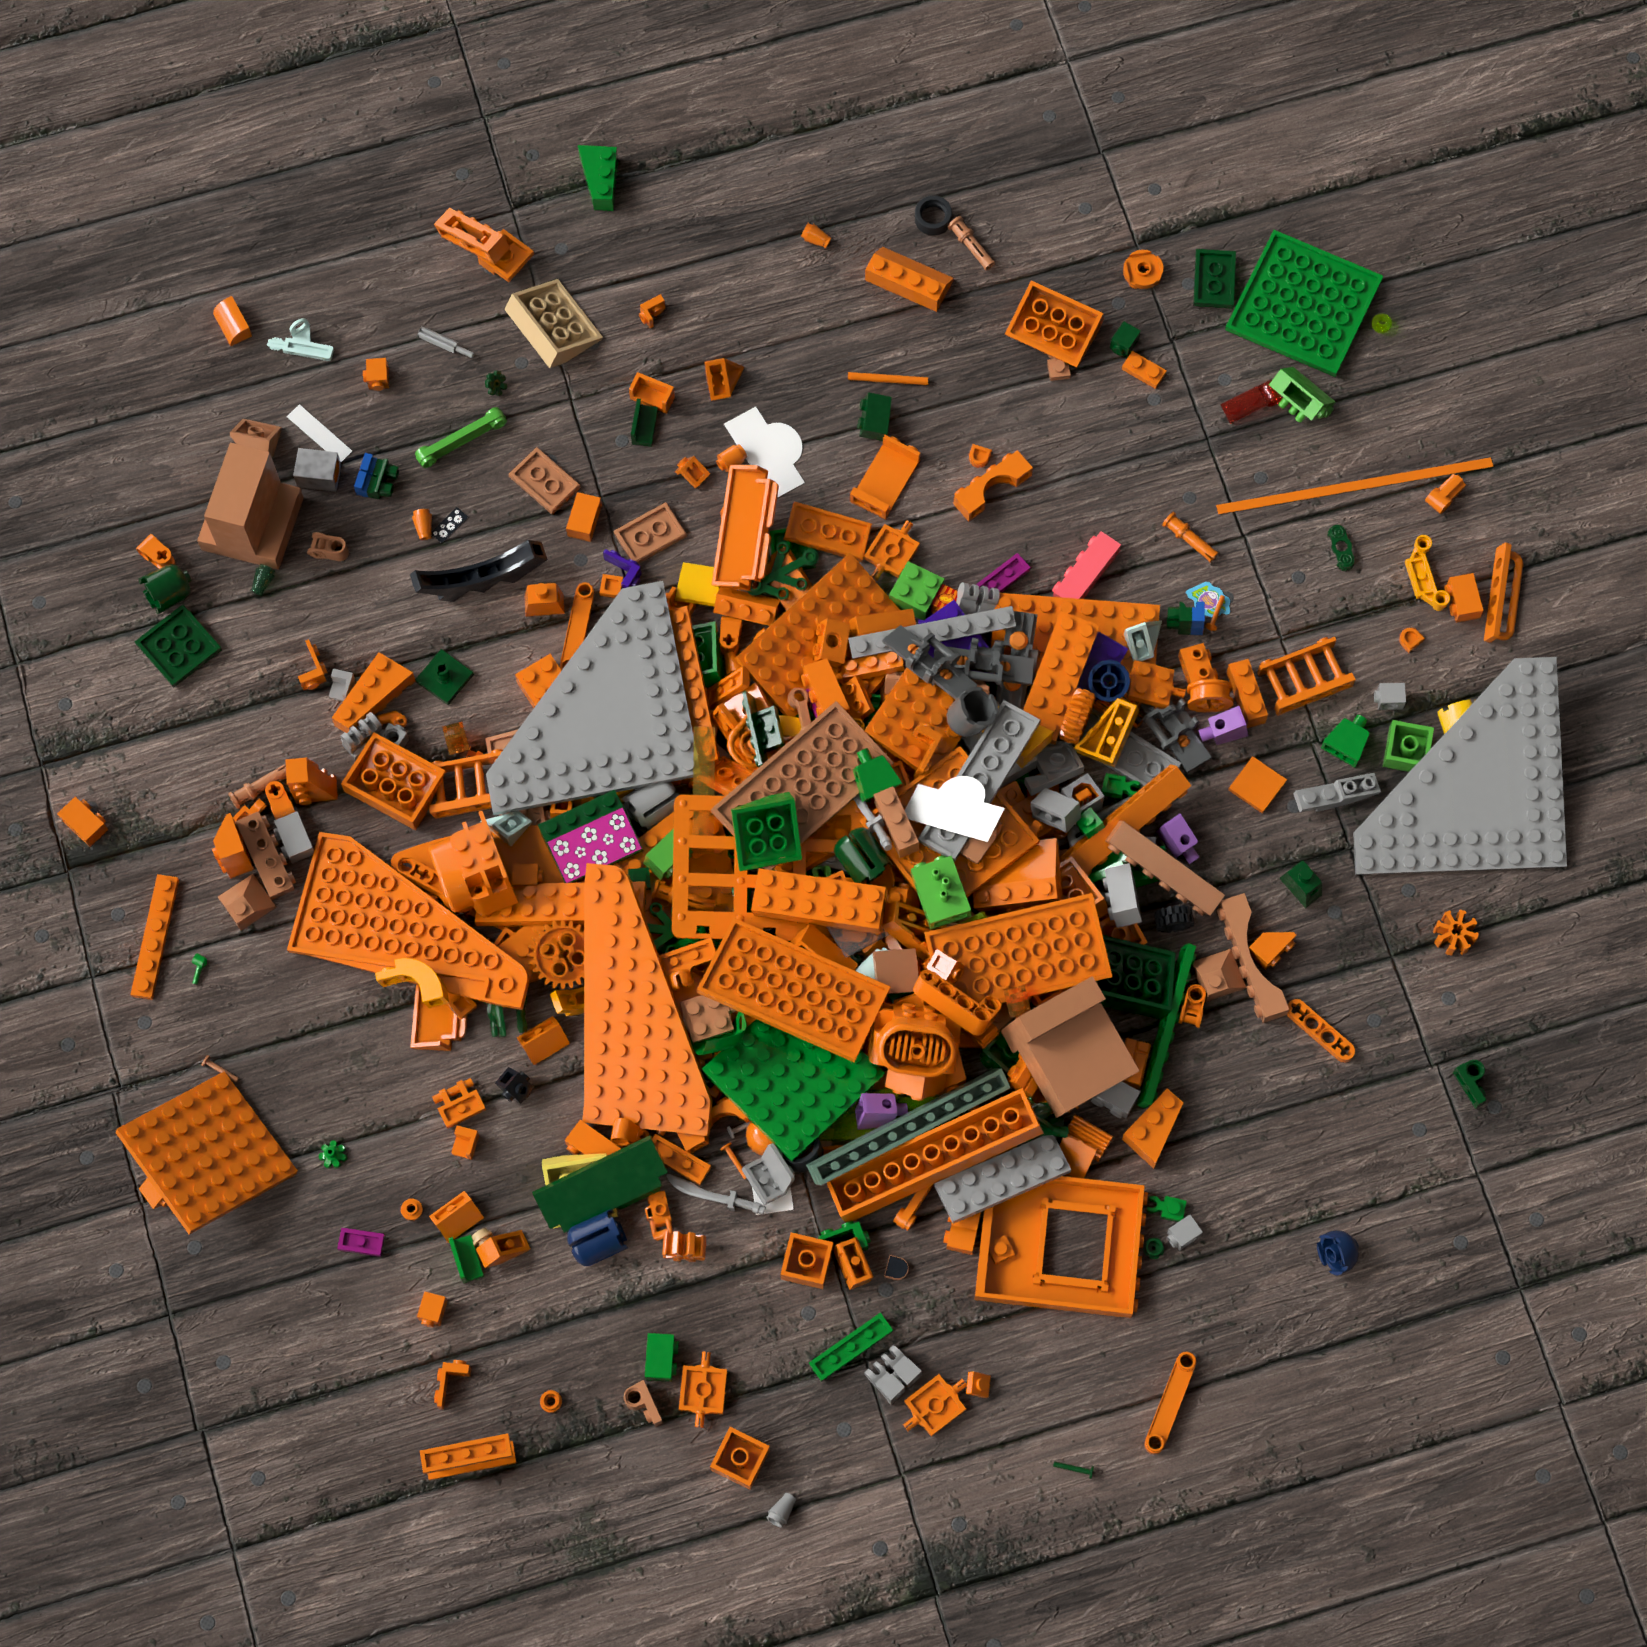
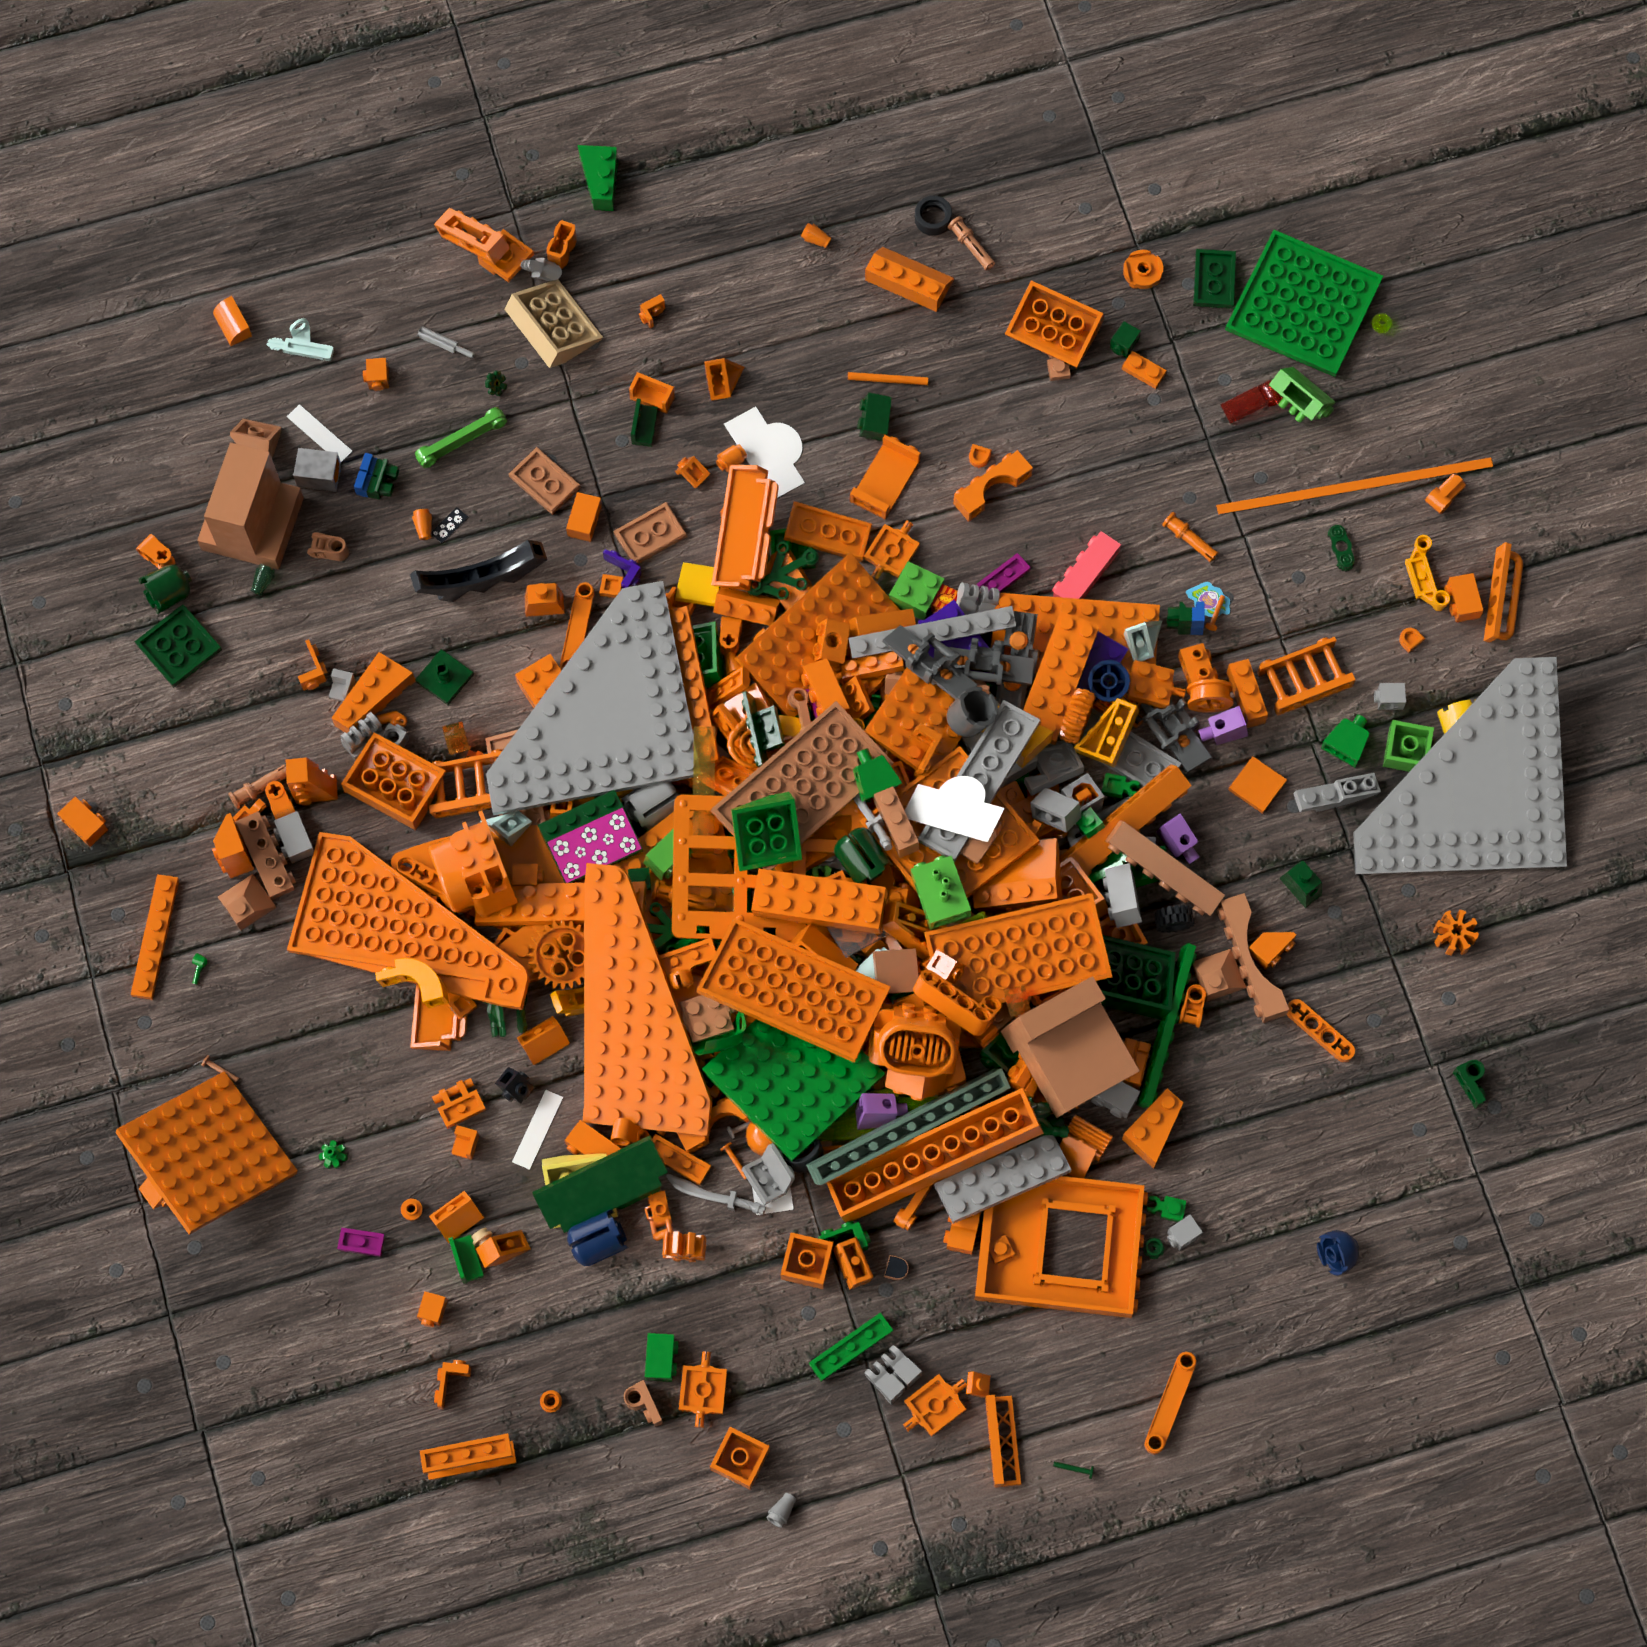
none -> white sticker [512,1090,563,1170]
none -> light grey arm [521,258,562,281]
none -> orange brick [547,220,577,269]
none -> orange fence [985,1395,1021,1487]

